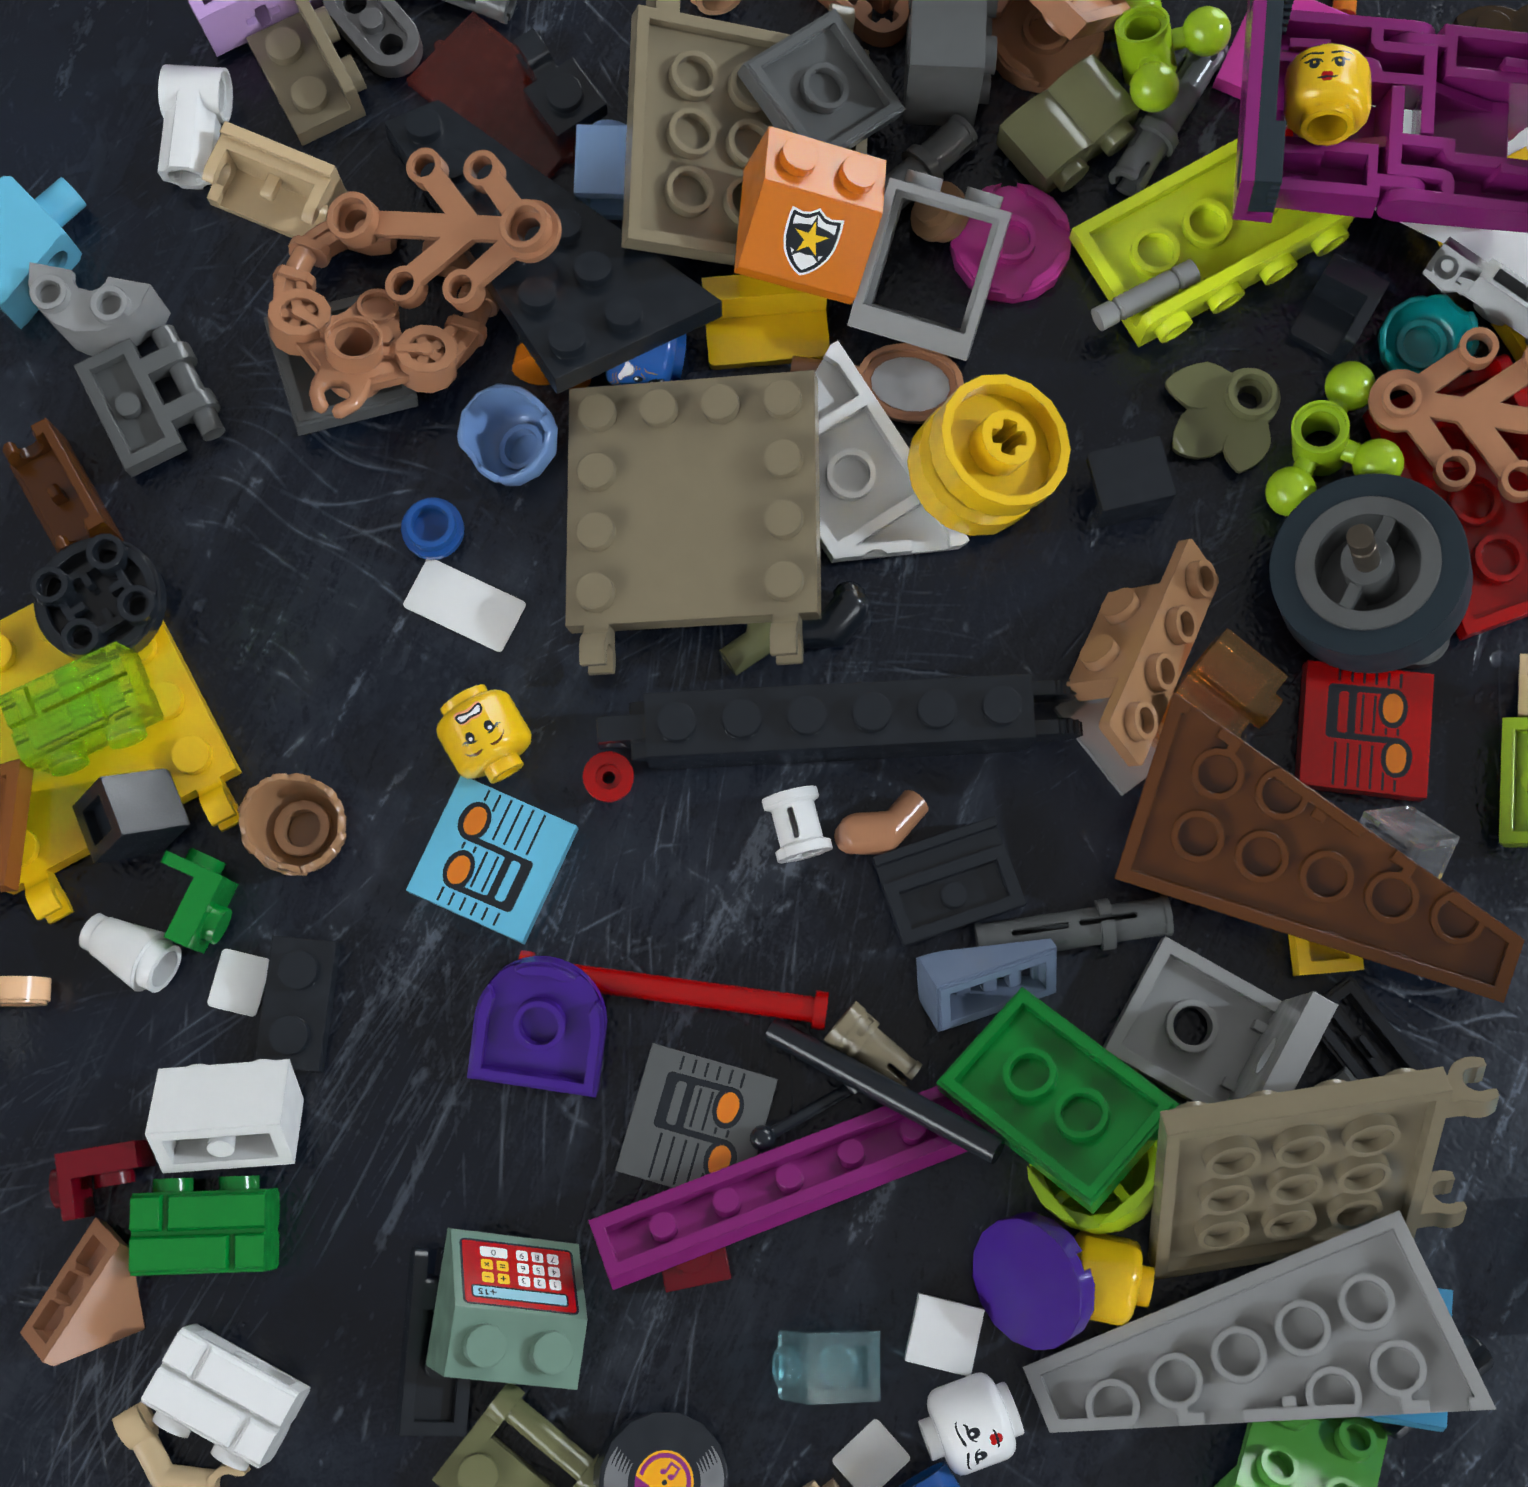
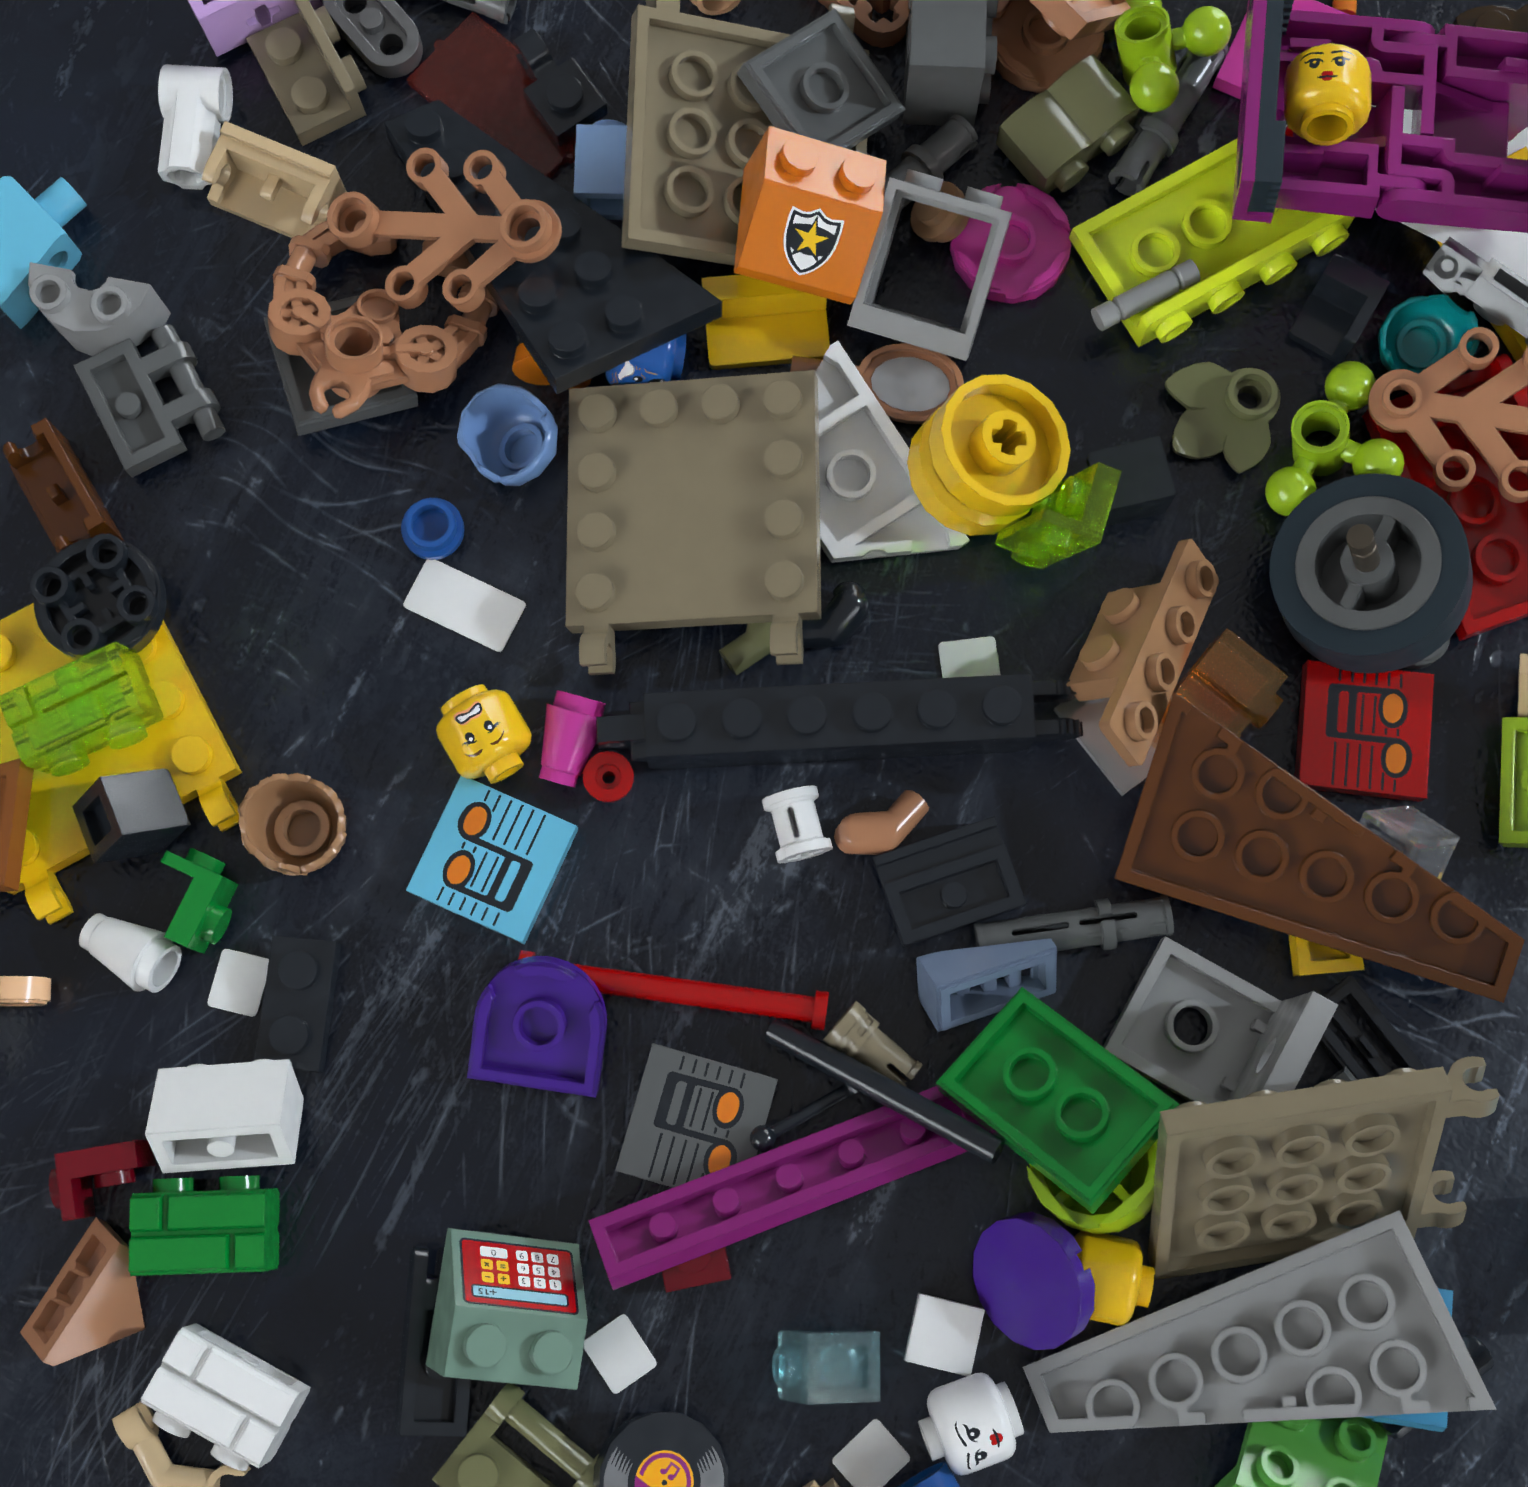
none -> dark pink cone [539,690,606,788]
none -> white sticker [584,1314,657,1394]
none -> white sticker [938,636,1001,678]
none -> clear neon green bracket [995,462,1122,568]

